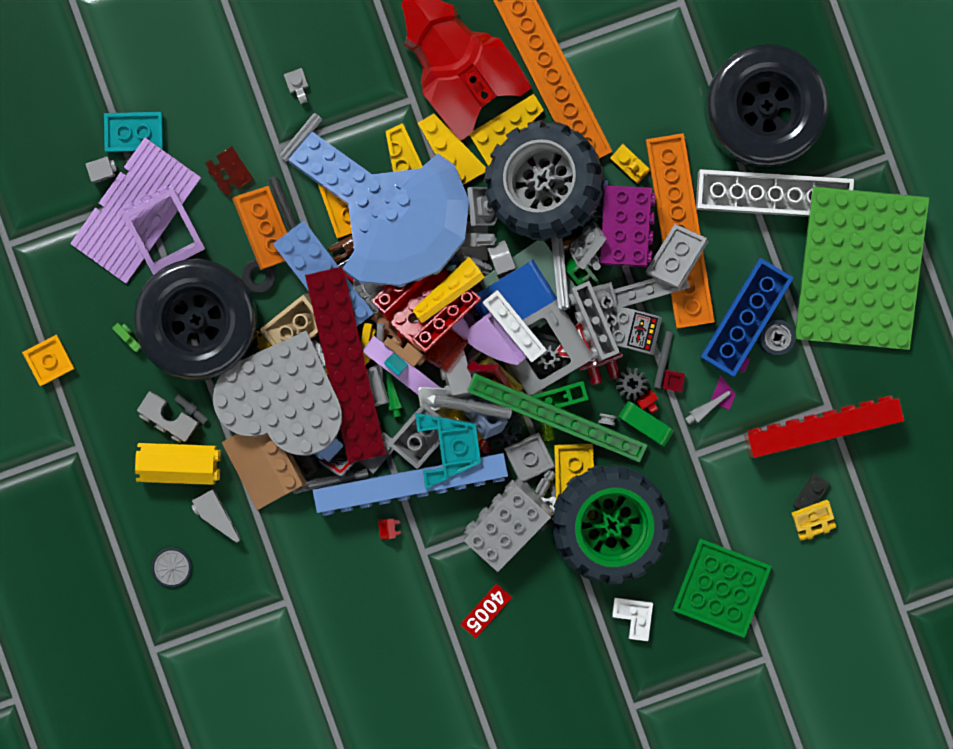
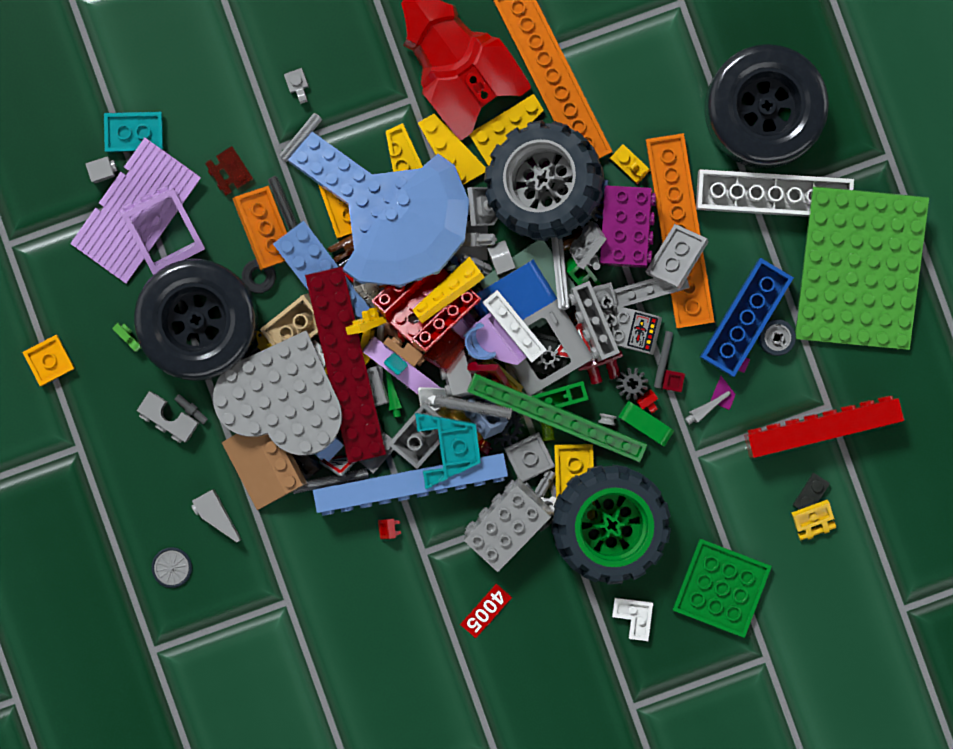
yellow brick [135,443,221,485] -> none
none -> yellow plate [345,307,387,335]
none -> medium blue helmet [463,322,496,360]

